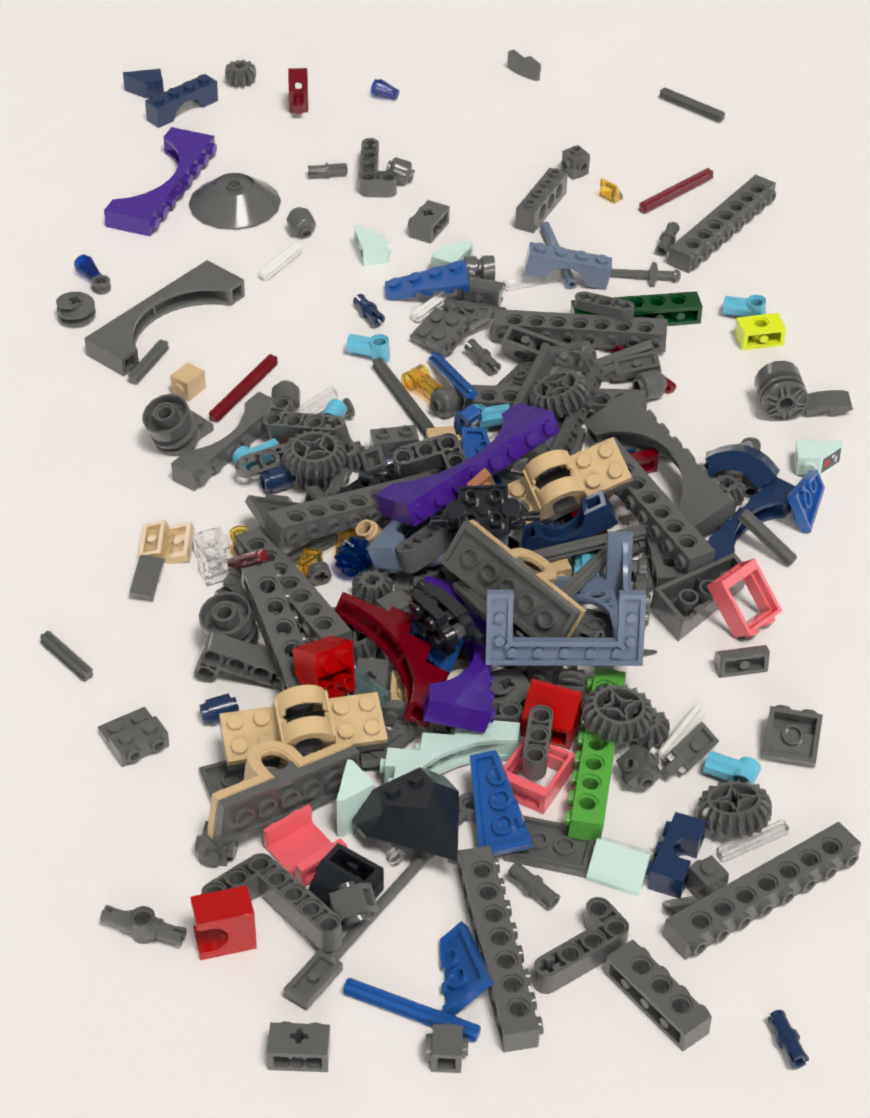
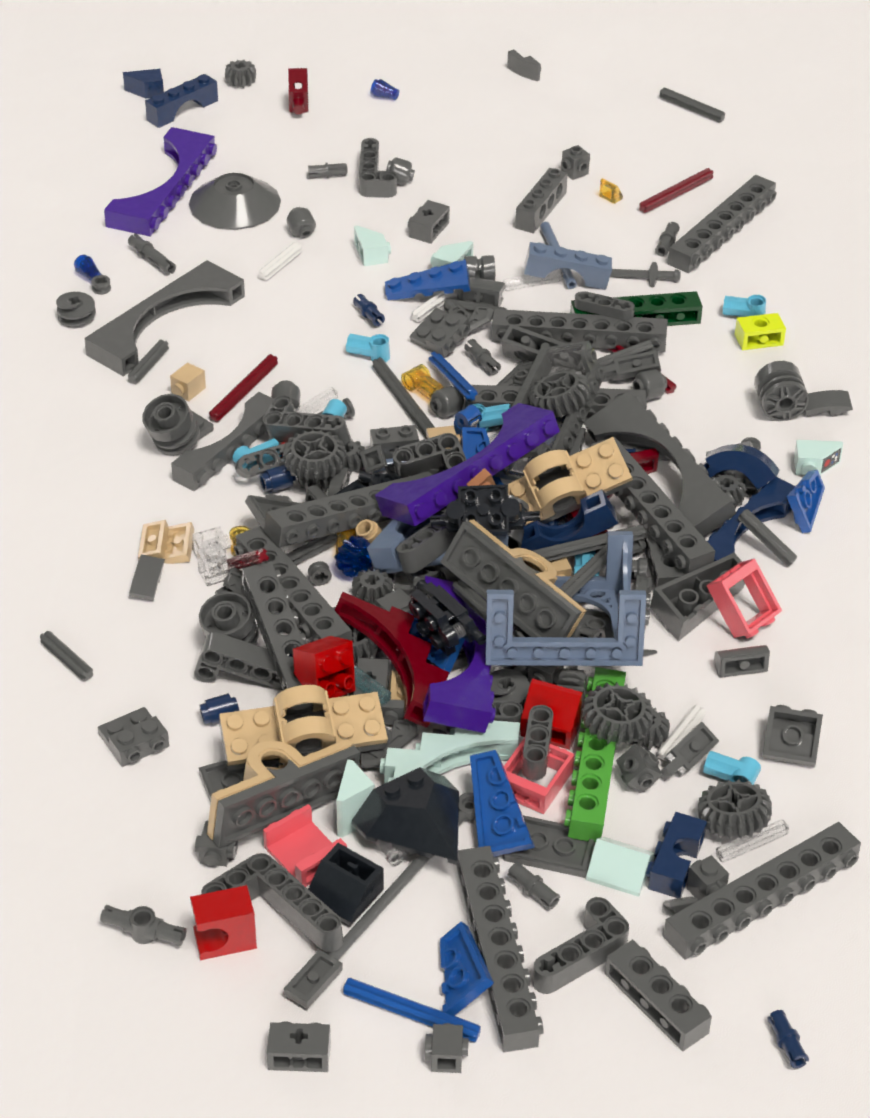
clear yellow slope [298,547,323,579] -> none
dark grey brick [329,881,379,927] -> none
none -> dark grey pin [128,234,176,275]

